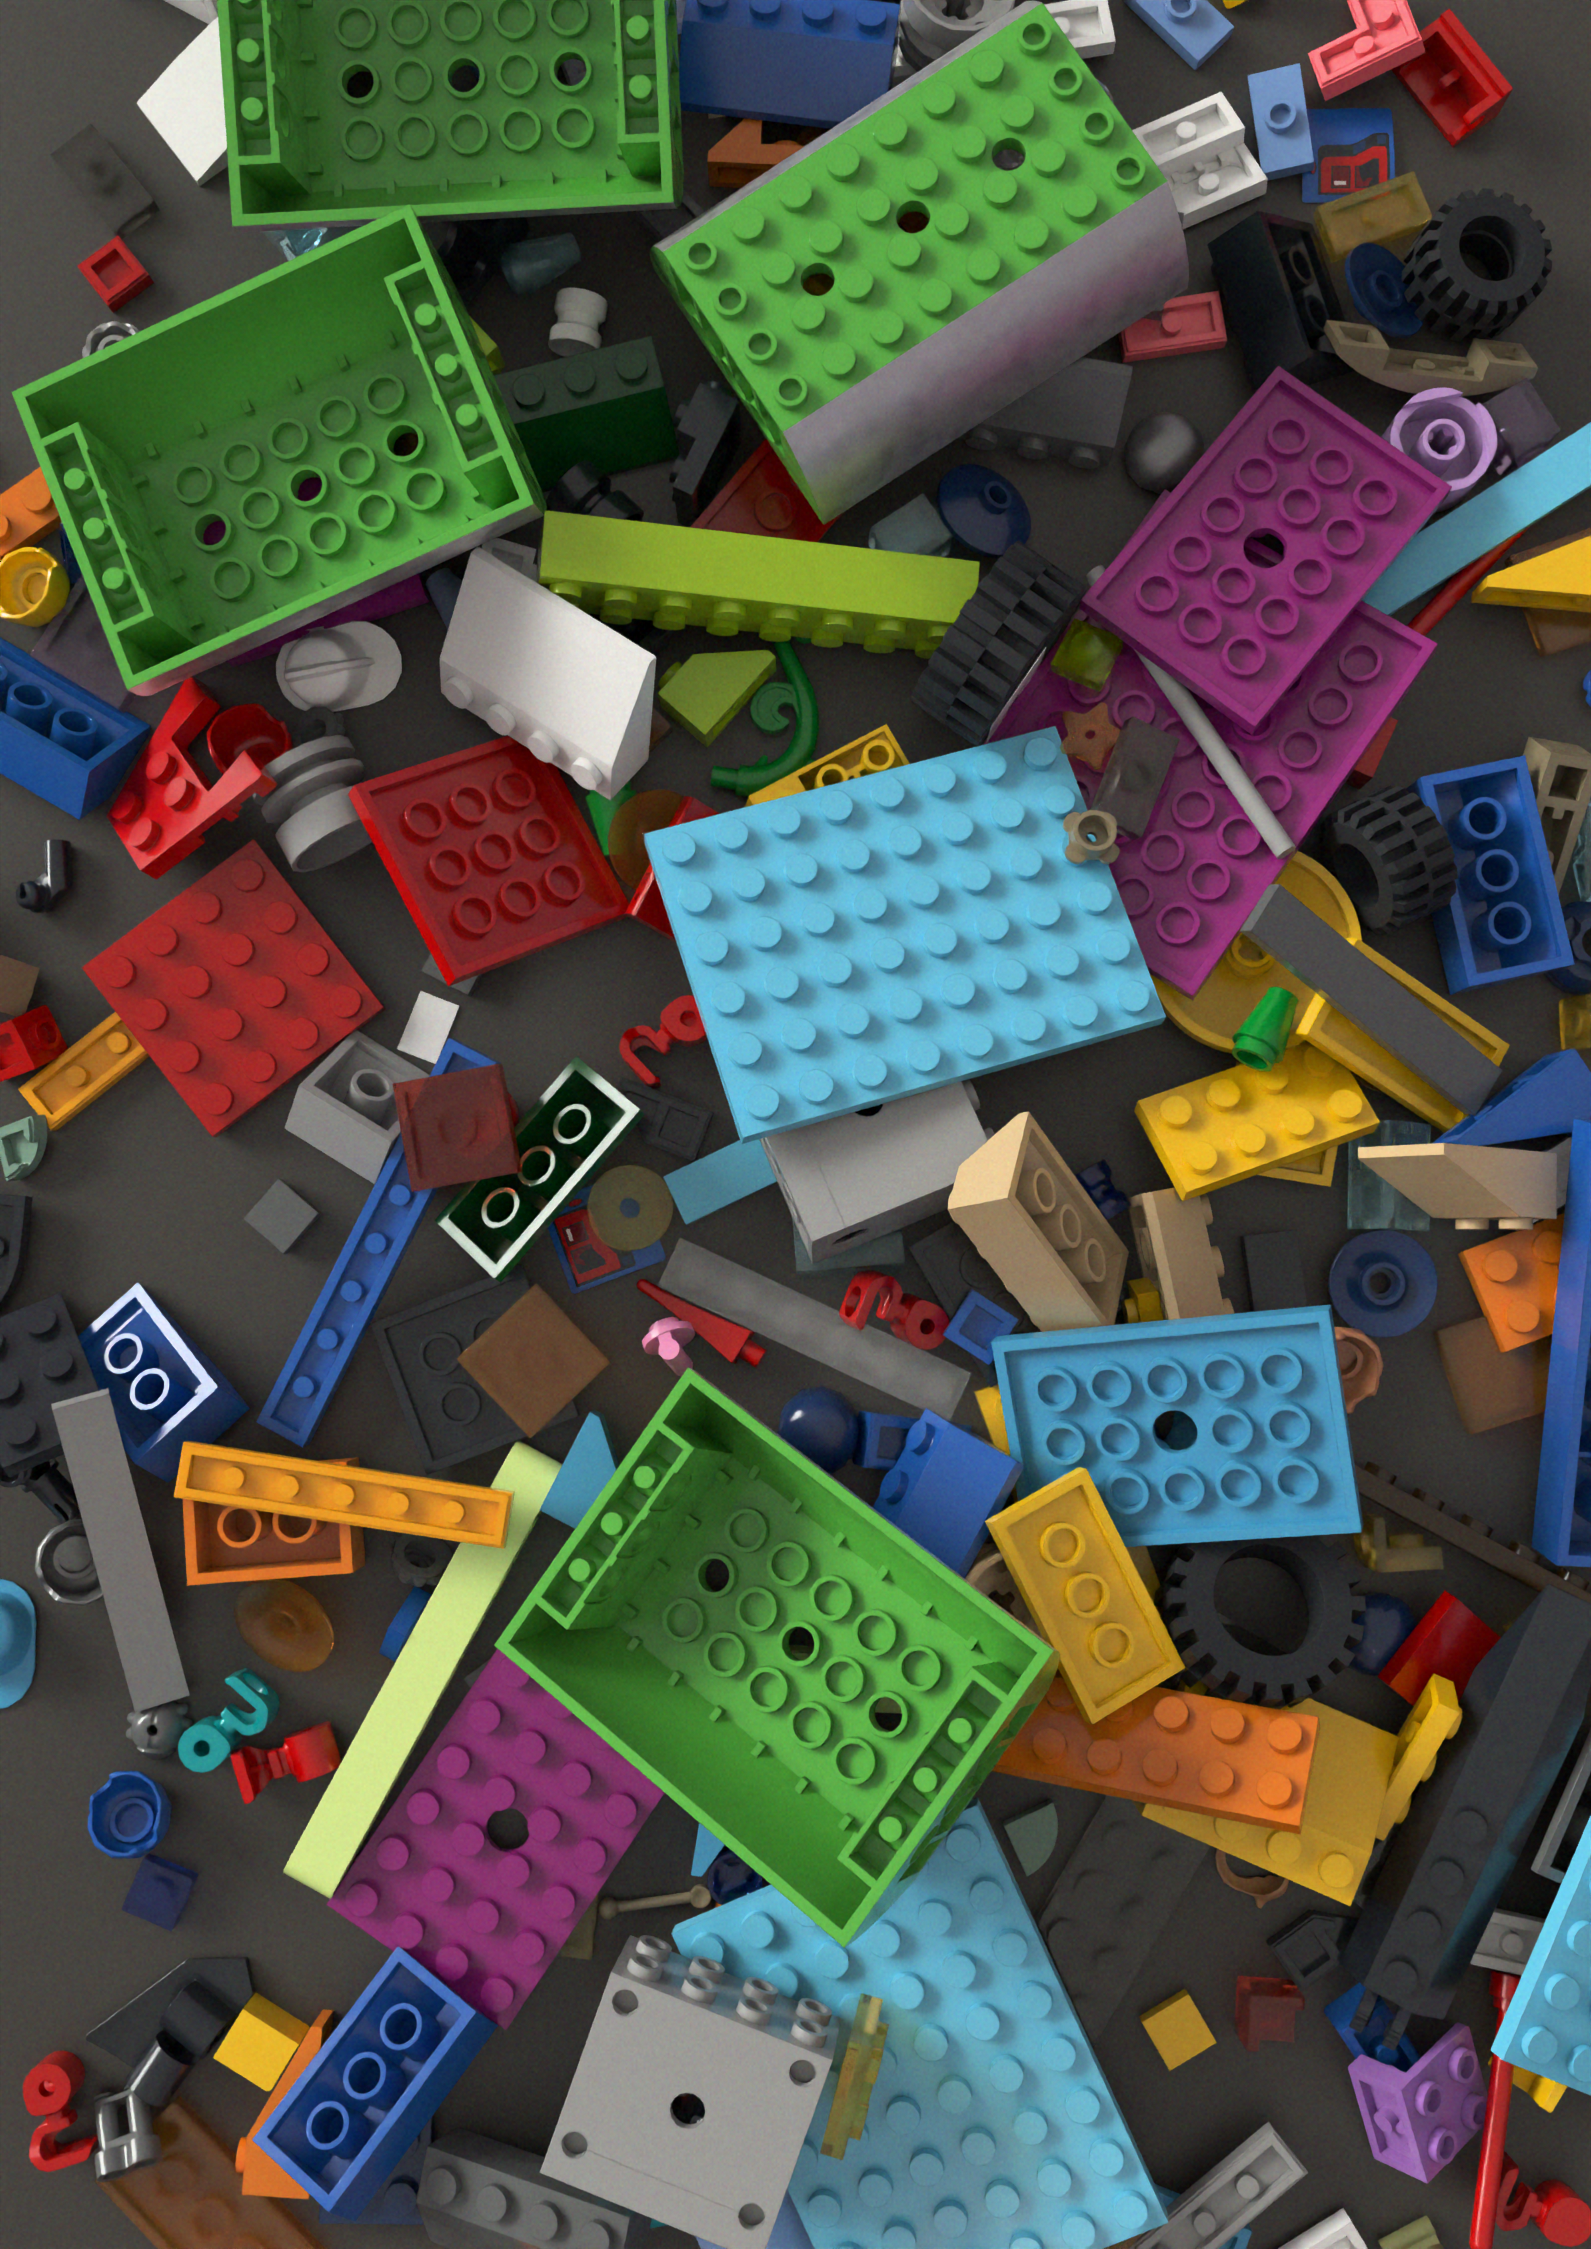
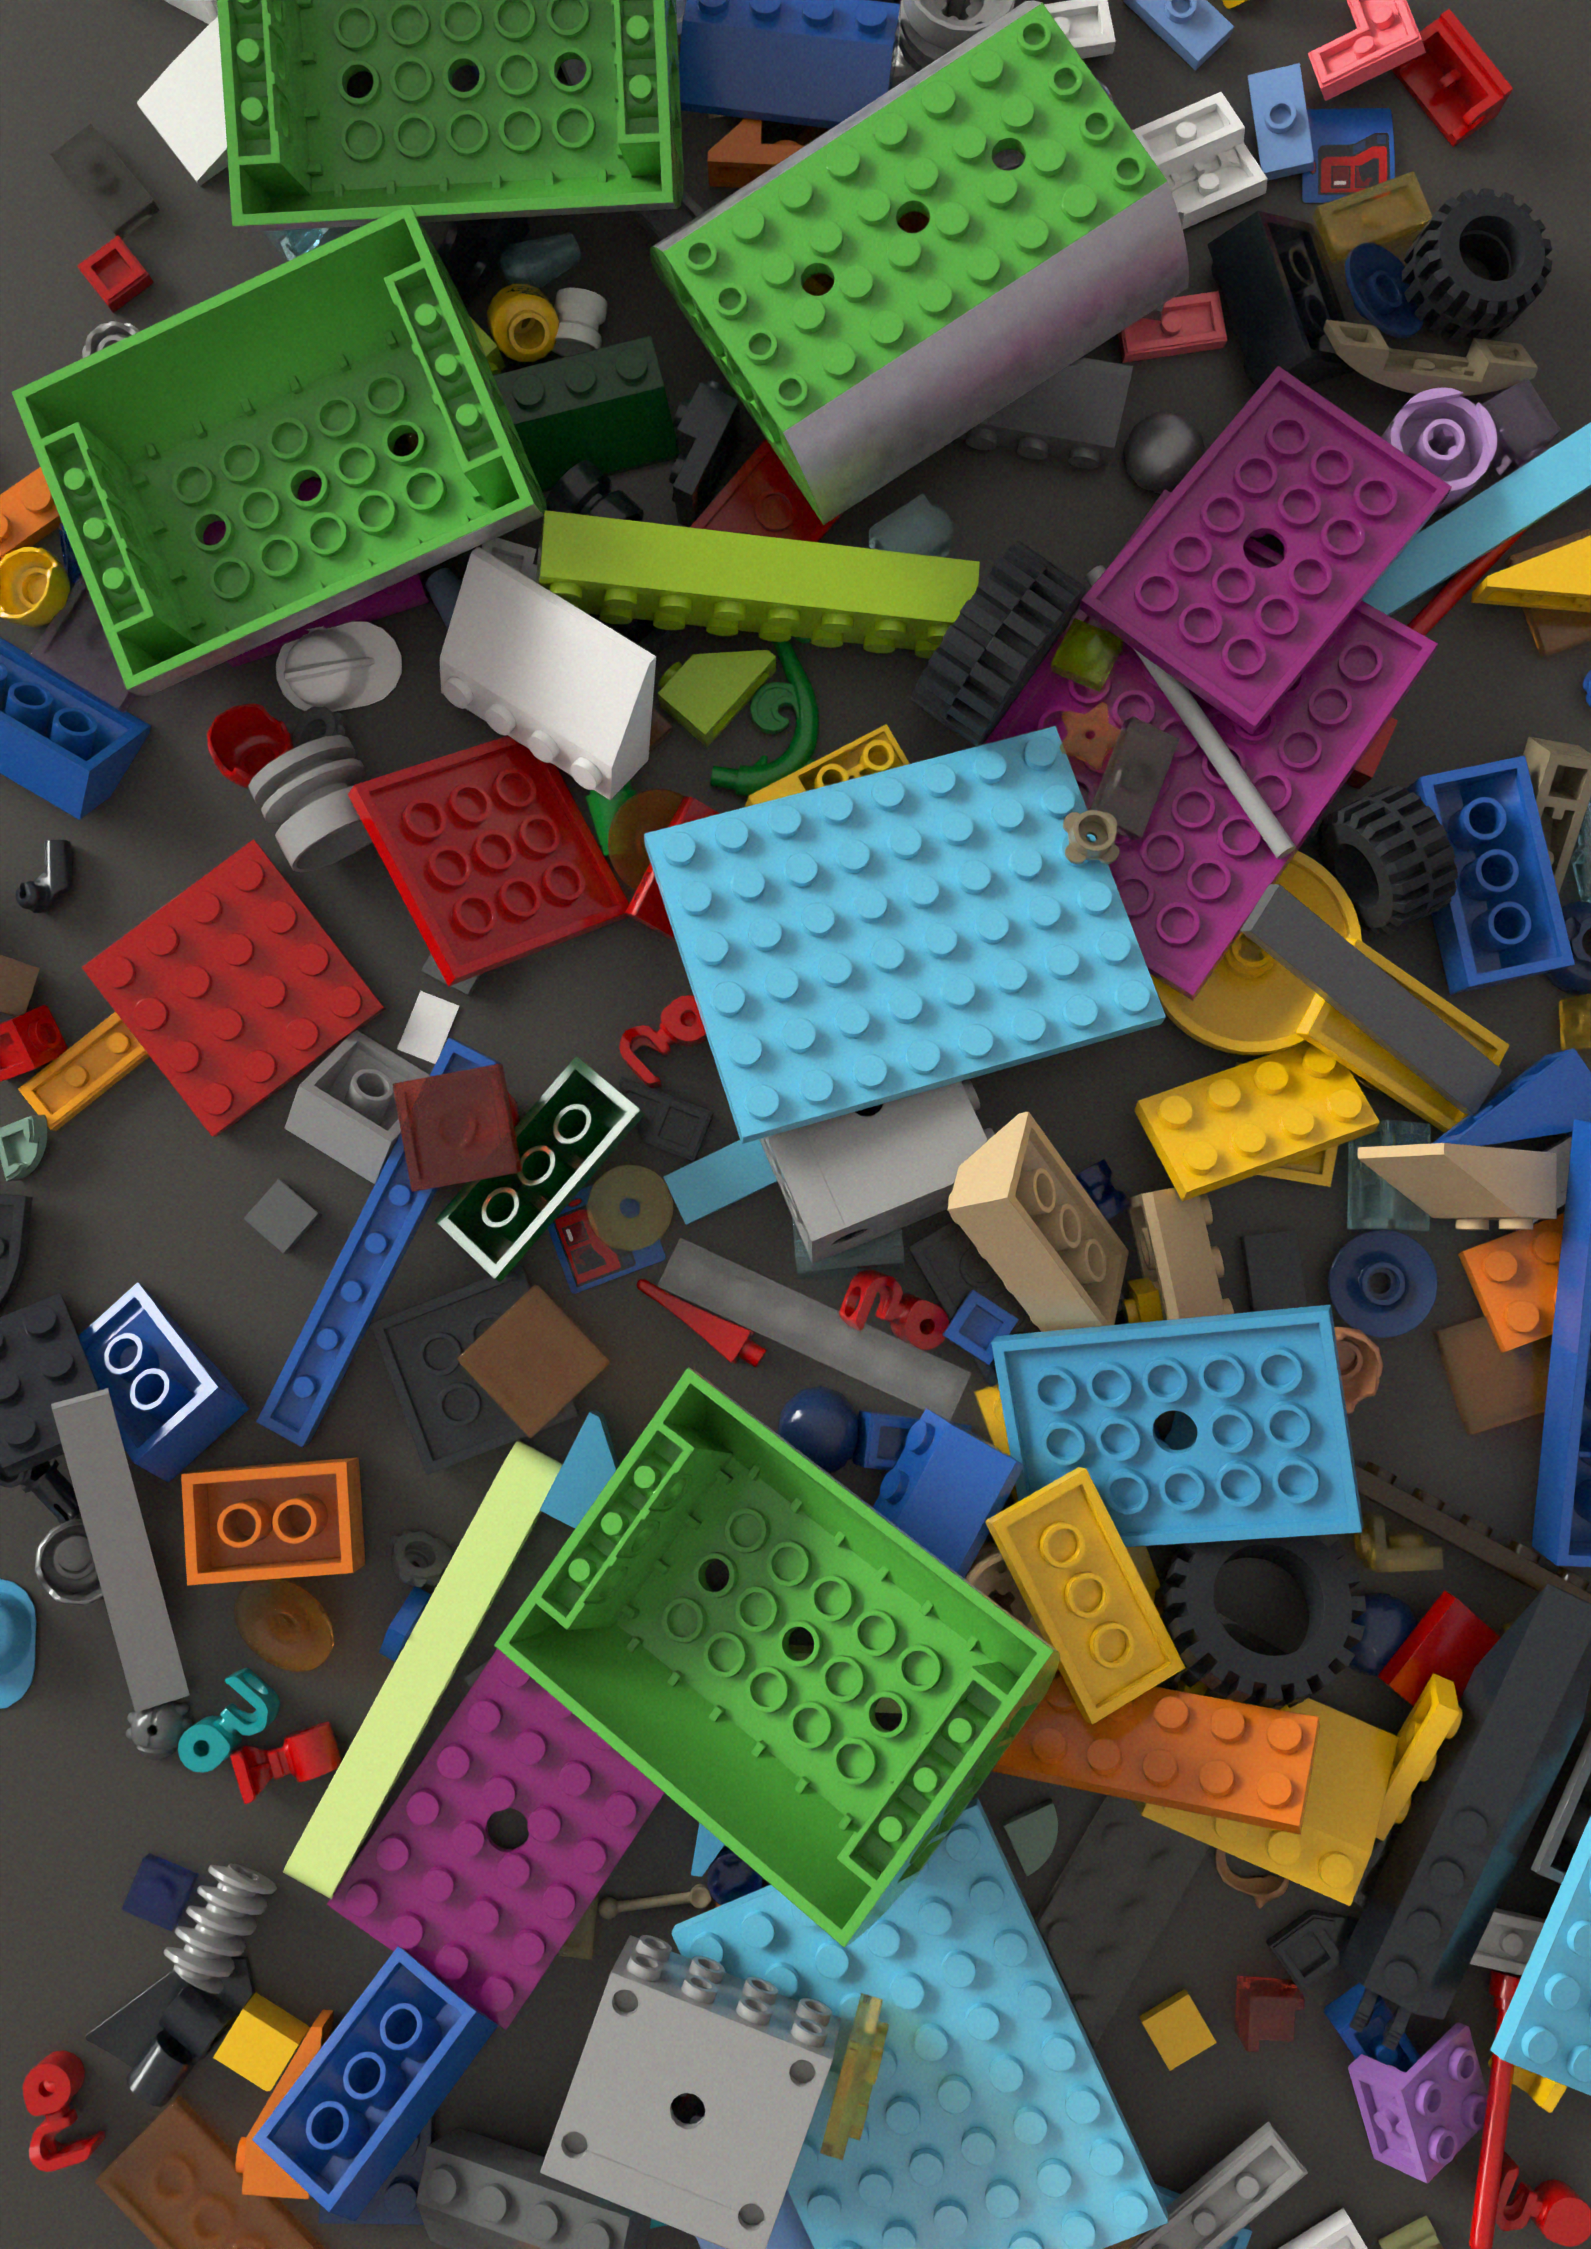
blue hair [87,1771,173,1859] -> none
dark grey piece [93,2084,163,2182] -> none
red wing [107,676,278,880] -> none
light orange tile [174,1441,515,1549] -> none
bright pink plate [642,1317,695,1376] -> none
dark blue dish [936,464,1031,558] -> none
white sticker [986,647,1046,743] -> none
green cone [1232,987,1299,1072] -> none
none -> light grey piece [163,1864,277,1994]
none -> yellow head [487,284,559,362]

